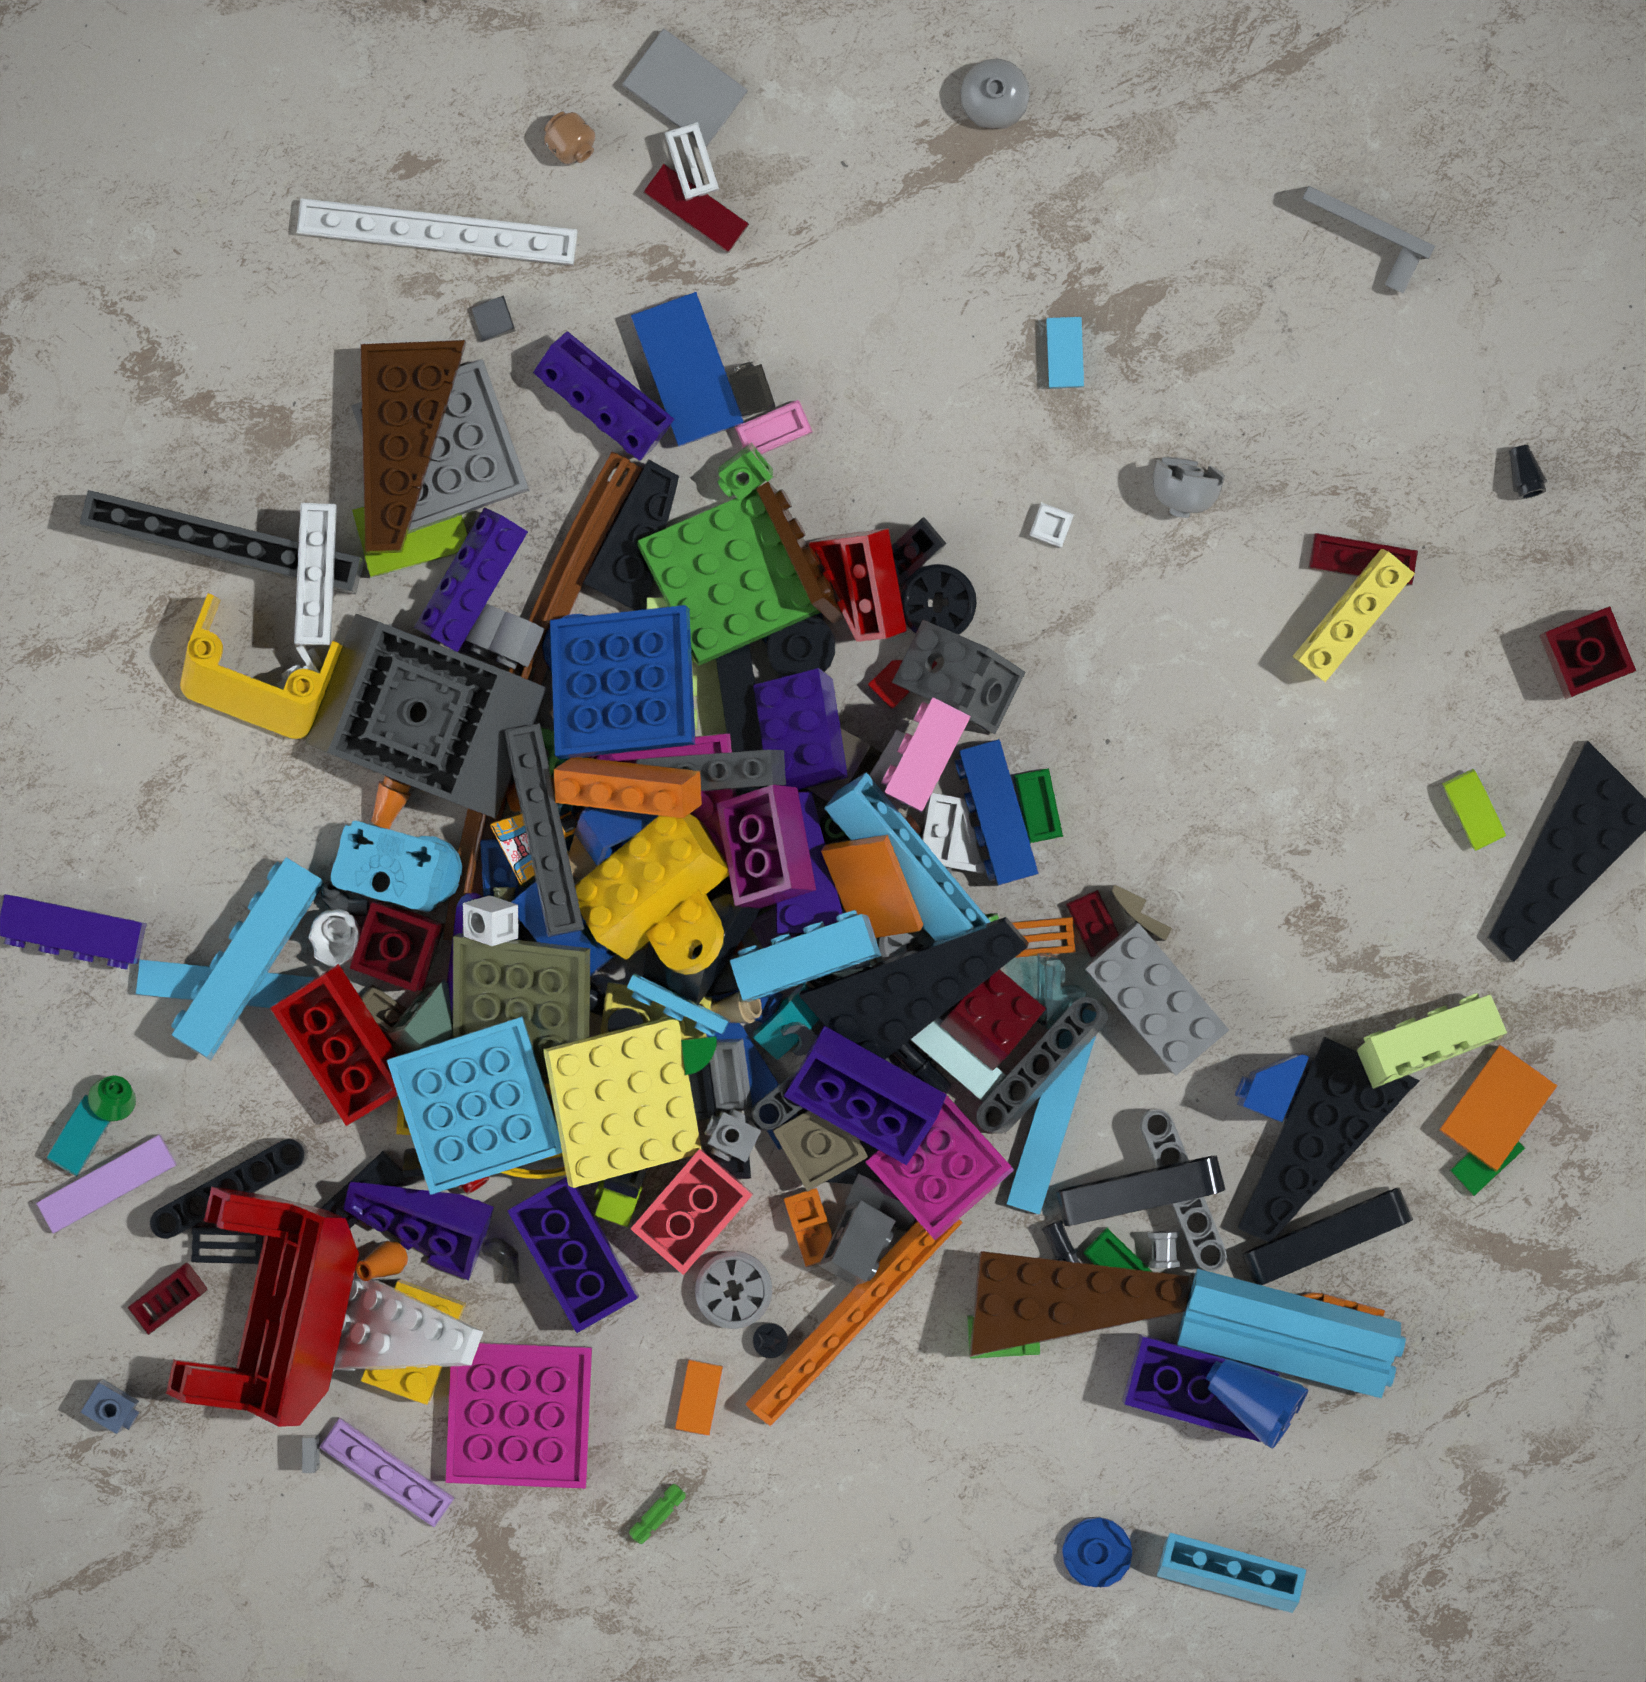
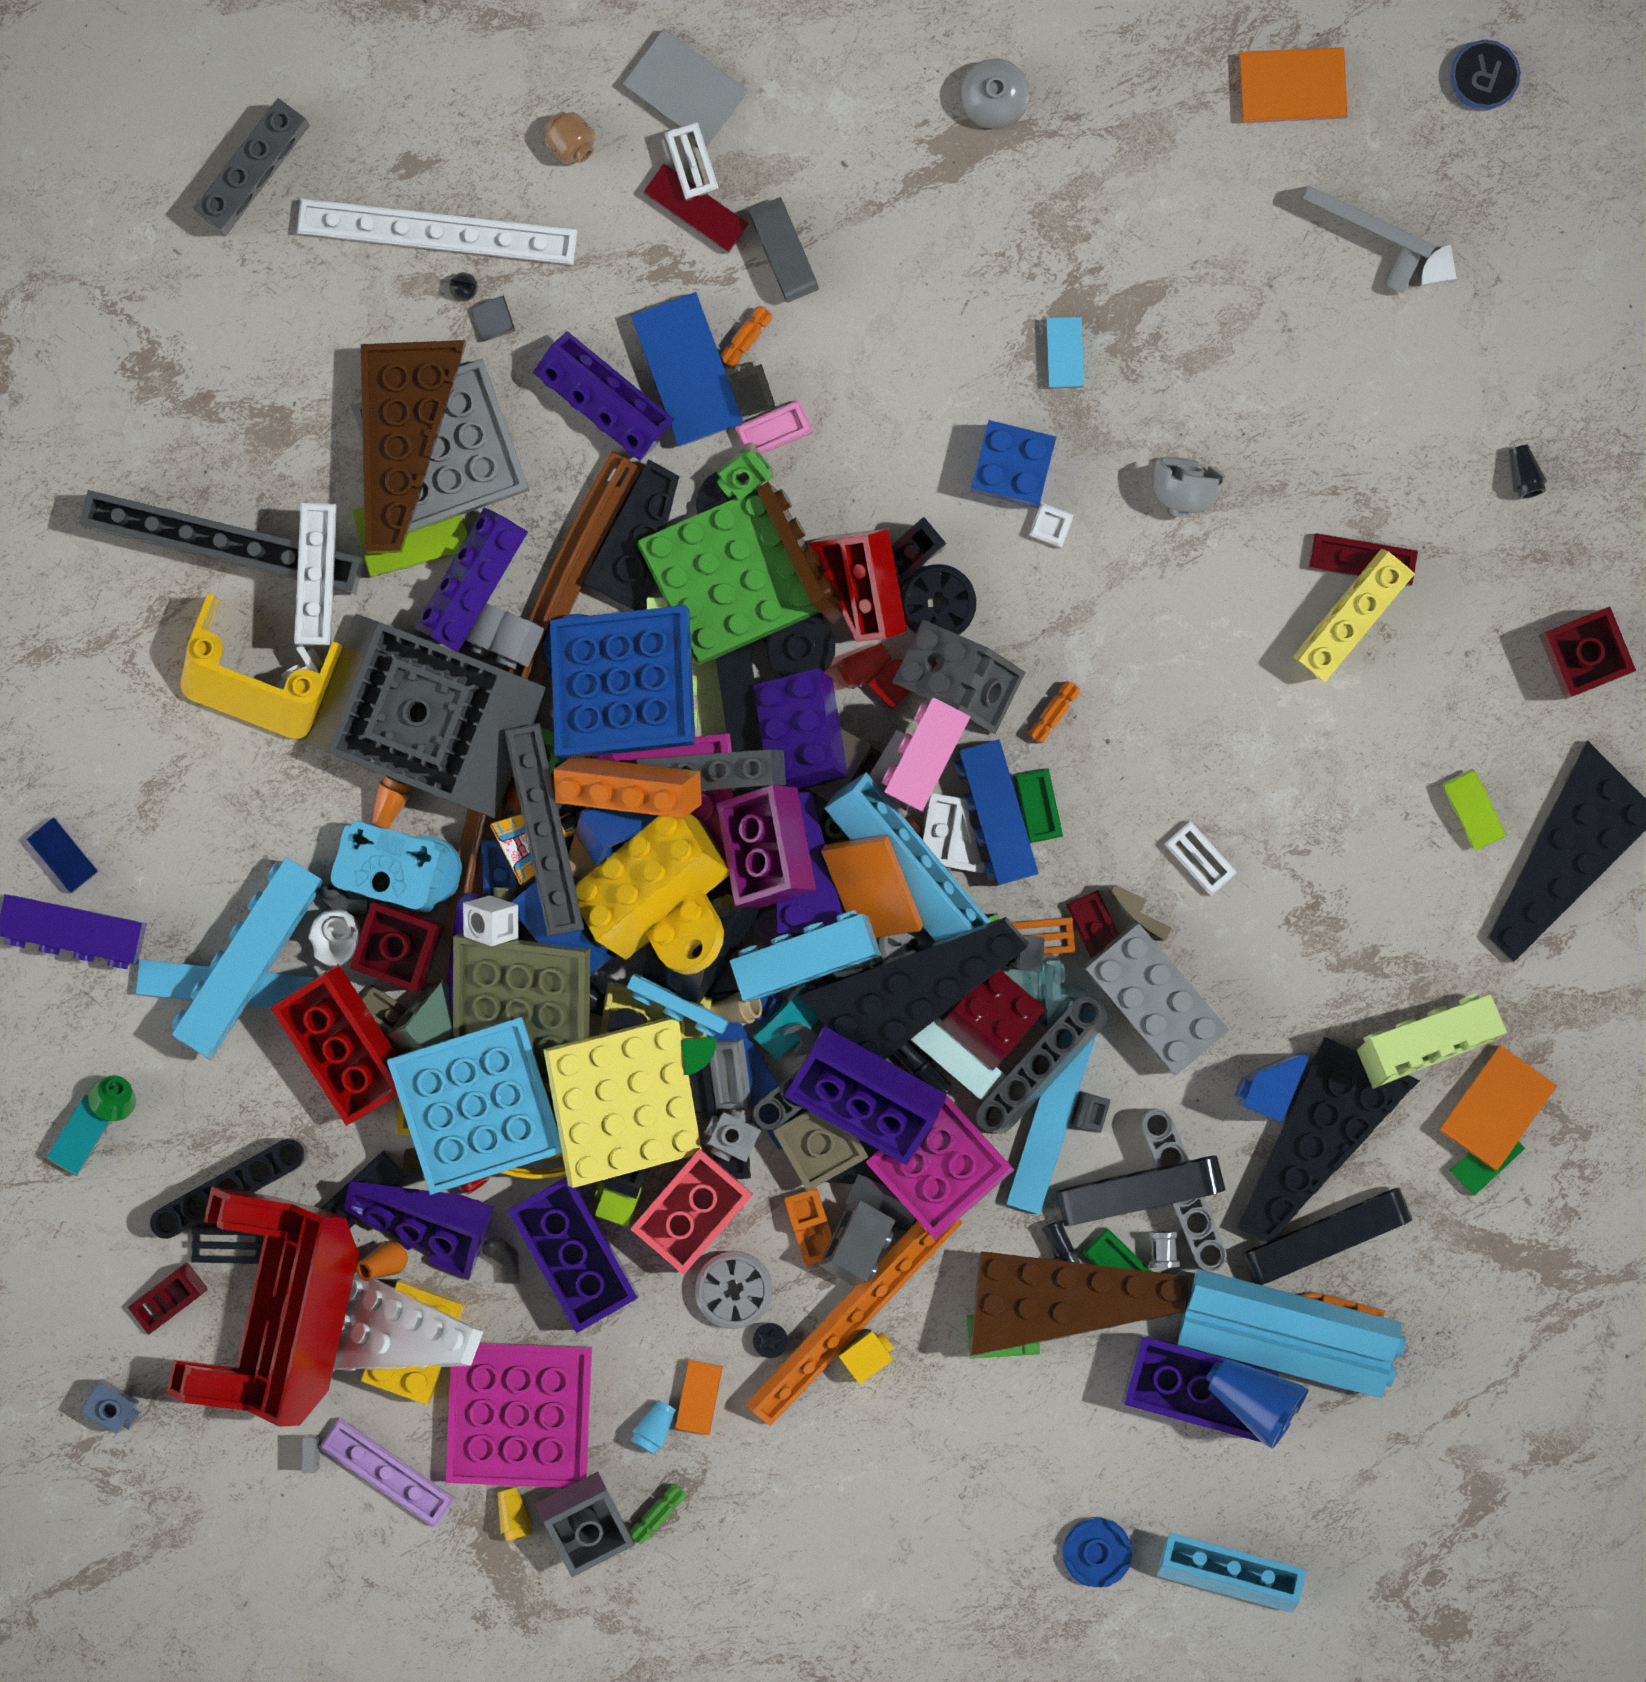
lavender tile [36,1135,177,1234] -> none
none -> clear blue tile [27,817,99,893]
none -> dark grey brick [193,98,310,236]
none -> black hinge [449,272,478,301]
none -> yellow cone [497,1488,534,1542]
none -> dark grey brick [535,1472,635,1577]
none -> medium azure cone [631,1400,676,1455]
none -> black tile [696,472,729,514]
none -> orange axle [720,306,772,368]
none -> dark grey beam [748,197,819,303]
none -> clear red cone [838,642,891,689]
none -> yellow brick [838,1329,895,1385]
none -> blue brick [970,420,1056,509]
none -> black slope [1003,935,1045,972]
none -> orange axle [1028,681,1080,743]
none -> dark grey slope [1071,1091,1110,1133]
none -> white tile [1164,821,1237,896]
none -> orange tile [1239,47,1348,123]
none -> white tile [1420,245,1457,286]
none -> black tile [1450,40,1521,111]

